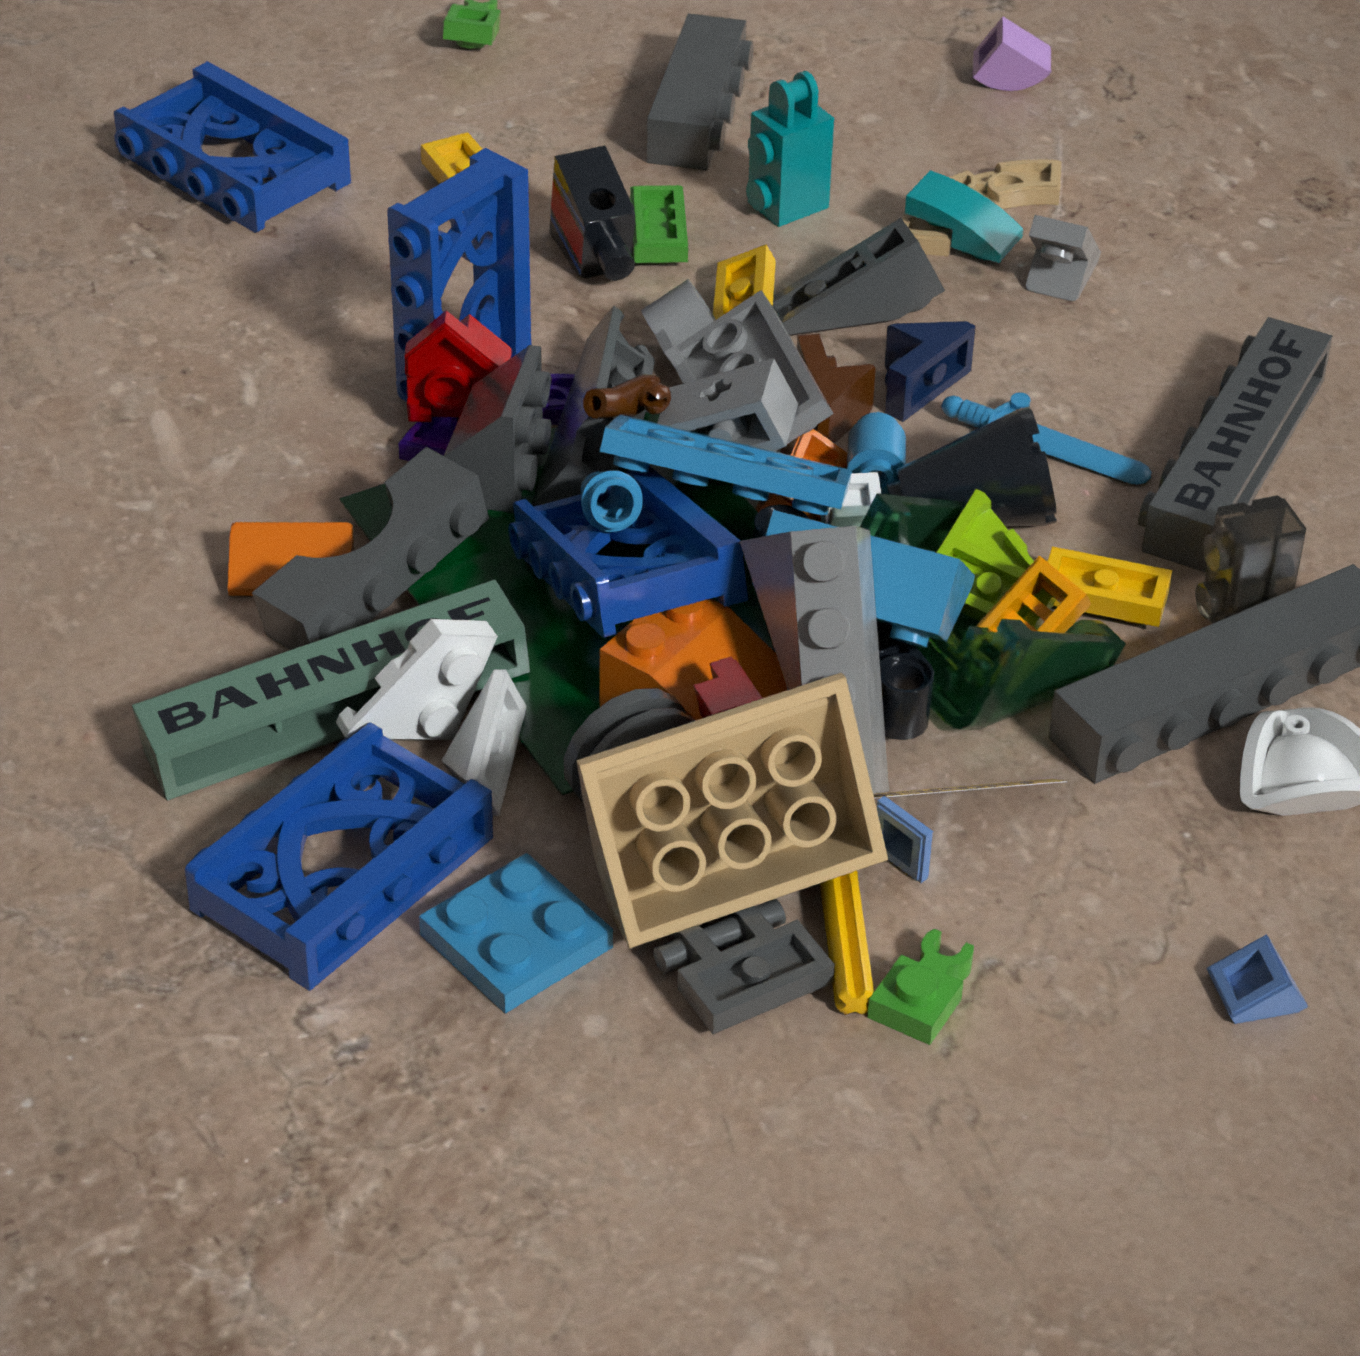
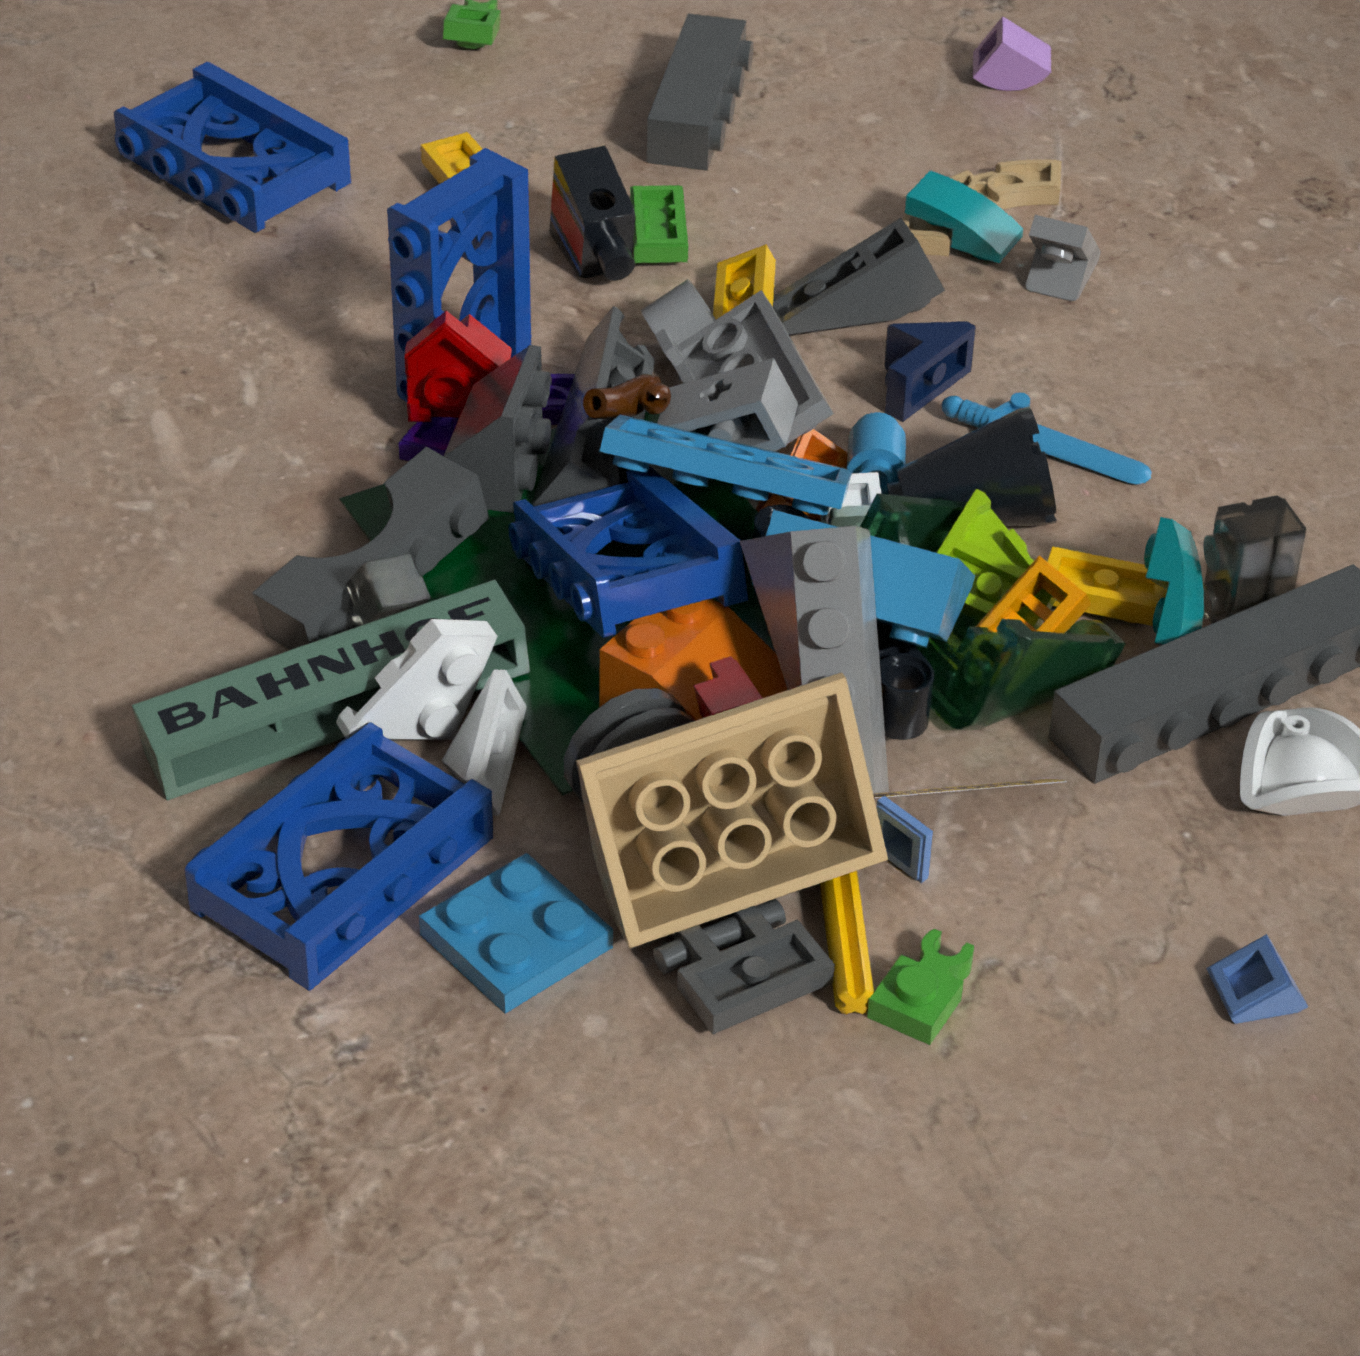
orange slope [228,522,354,596] -> none
dark azure cone [581,470,643,532] -> none
teal brick [746,71,834,227] -> none
reddish brown slope [797,333,876,443] -> none
dark grey brick [1138,317,1333,574] -> none
none -> clear smoke piece [346,554,431,628]
none -> teal slope [1144,517,1204,646]

